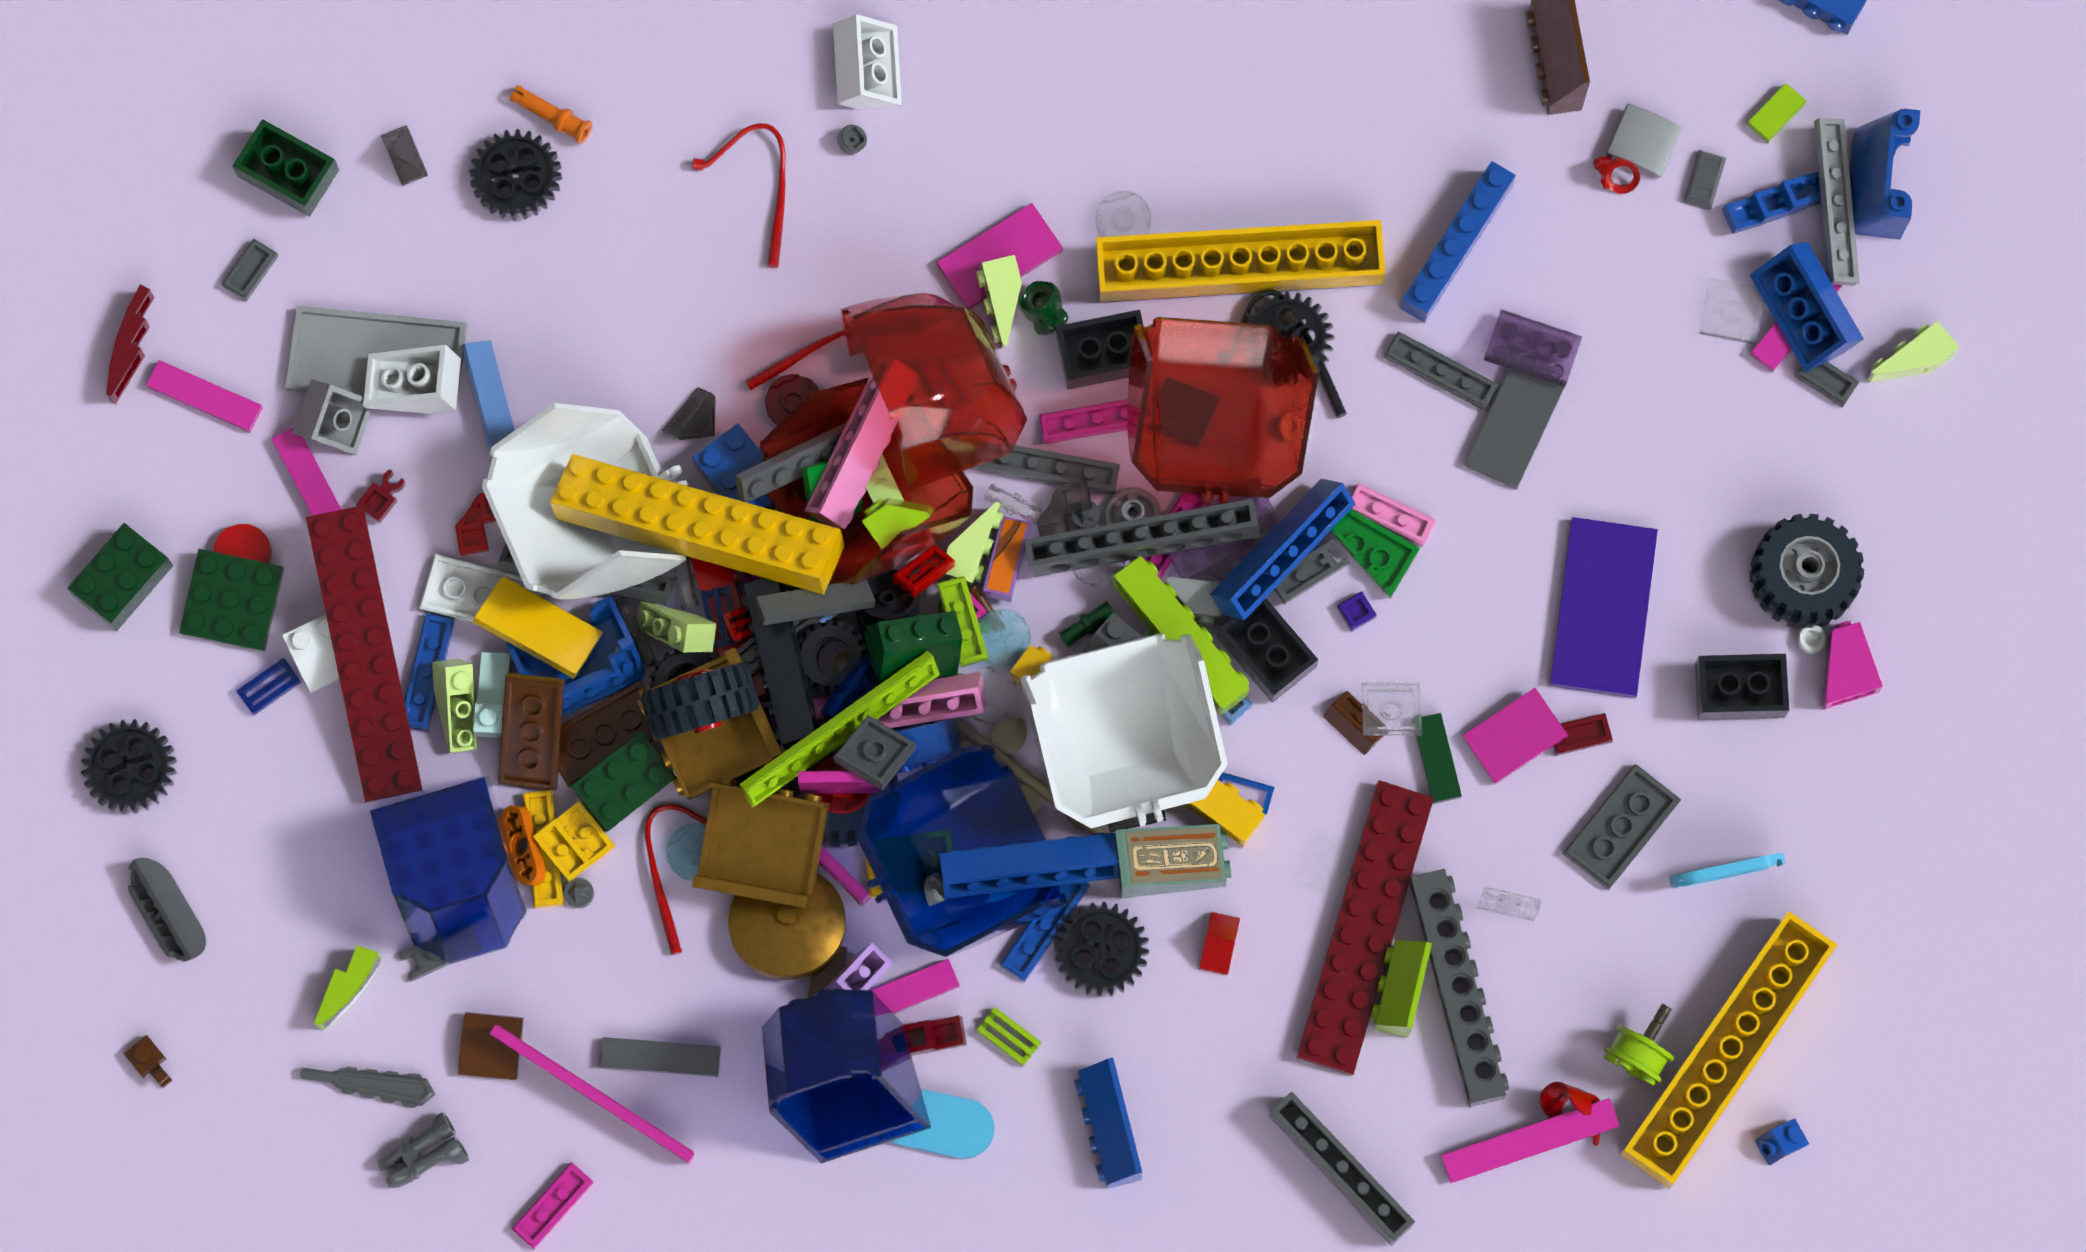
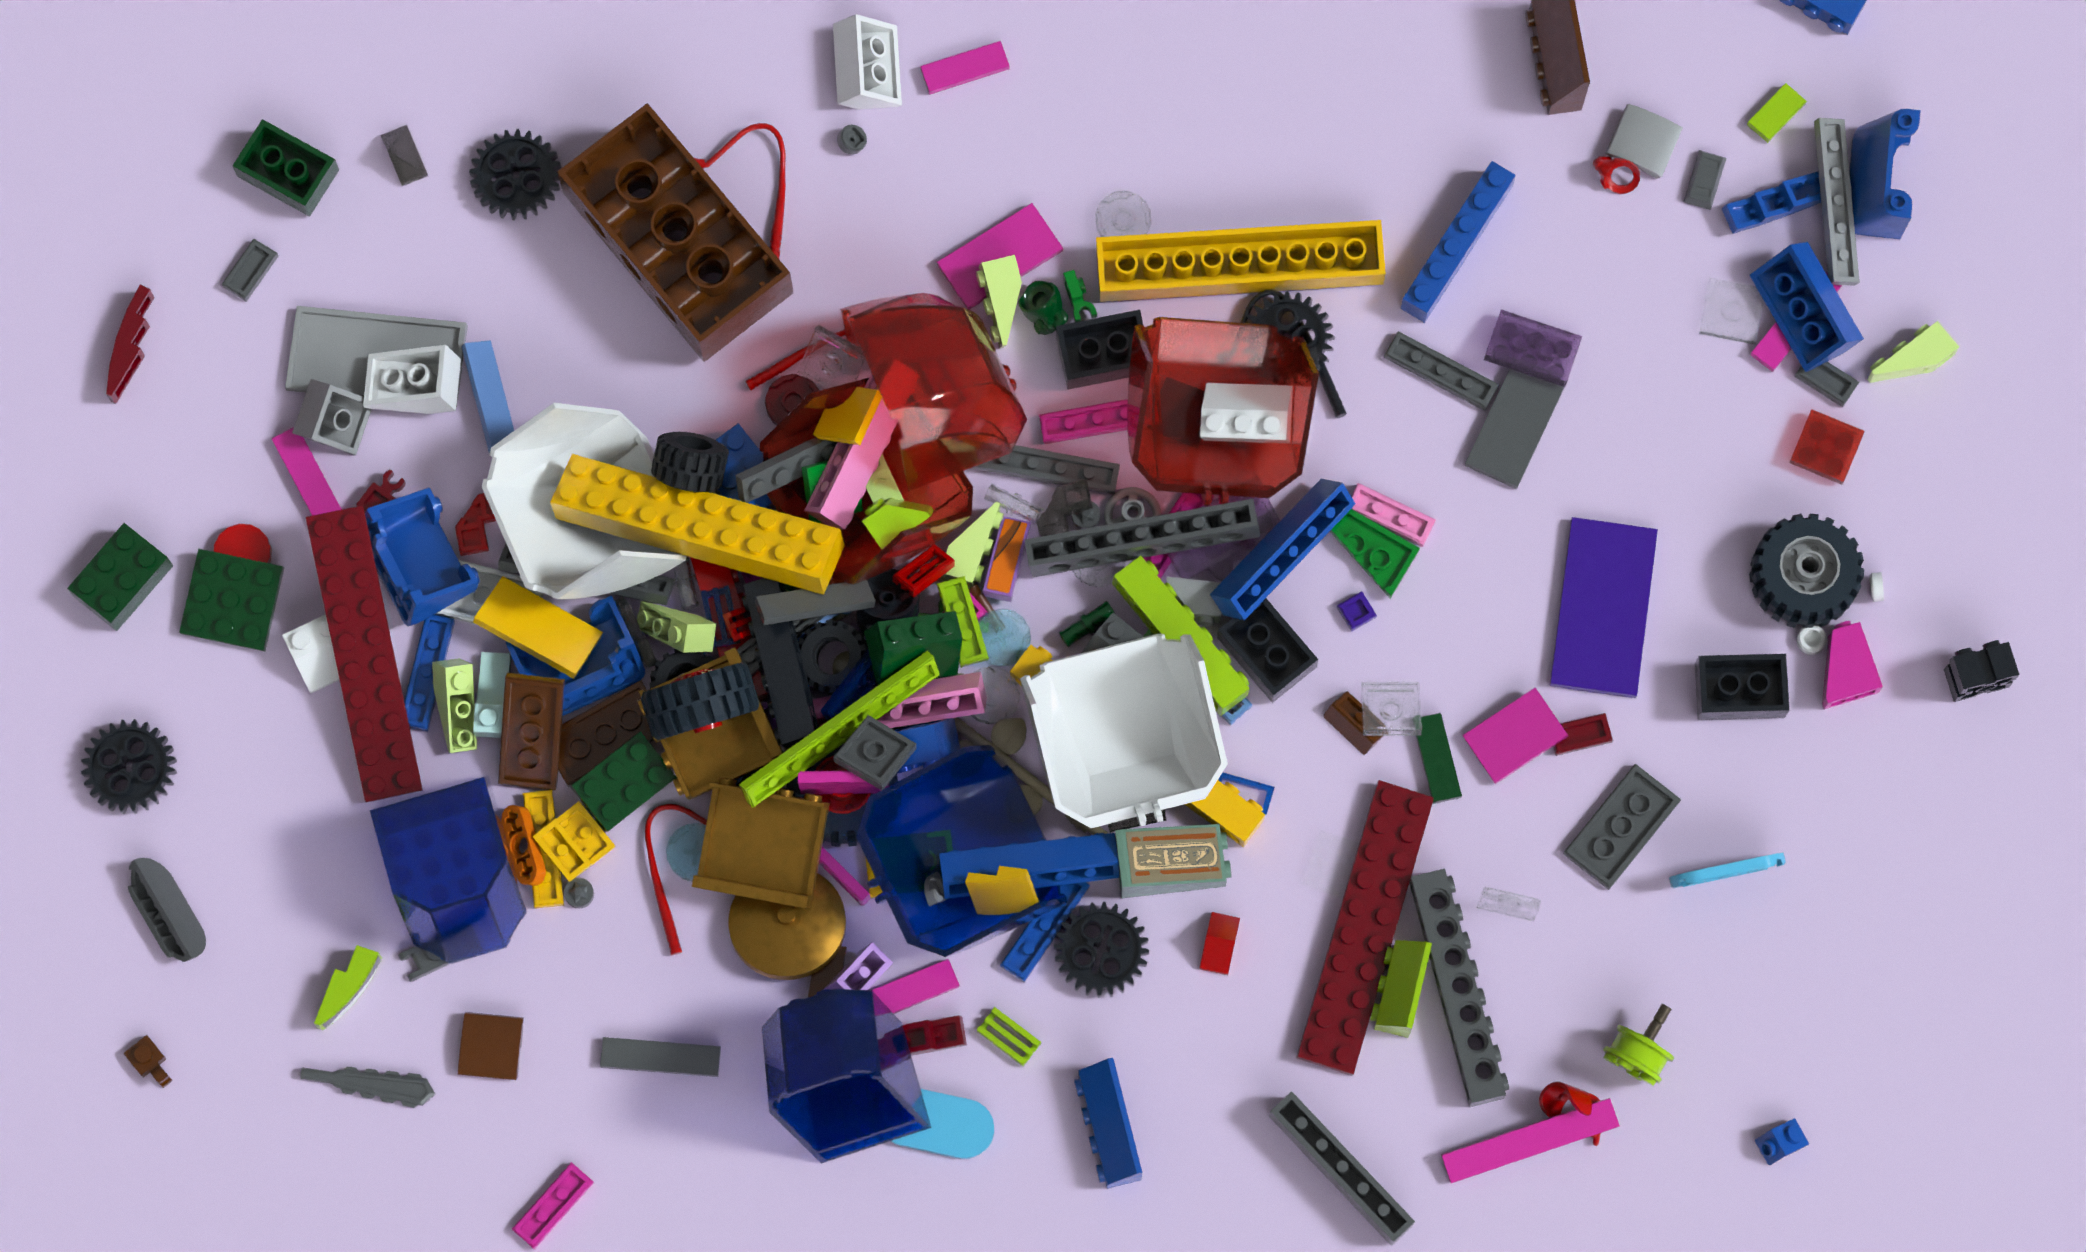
dark pink tile [146,360,263,432] -> none
clear blue tile [236,658,302,716] -> none
dark grey piece [377,1112,469,1188] -> none
dark pink tile [489,1025,695,1164] -> none
orange pin [510,85,593,144] -> none
clear smoke slope [662,387,716,440] -> none
dark grey hinge [1274,539,1350,605] -> none
yellow brick [1621,911,1838,1189] -> none
none -> blue windscreen [365,487,480,627]
none -> reddish brown brick [557,103,793,362]
none -> black tyre [651,431,729,492]
none -> clear tile [797,325,868,400]
none -> yellow tile [813,387,883,446]
none -> dark pink tile [921,41,1010,95]
none -> yellow slope [965,866,1039,915]
none -> green plate [1063,270,1097,322]
none -> white slope [1200,383,1293,444]
none -> clear red plate [1789,409,1865,485]
none -> white tile [1870,572,1884,602]
none -> black brick [1944,640,2020,702]

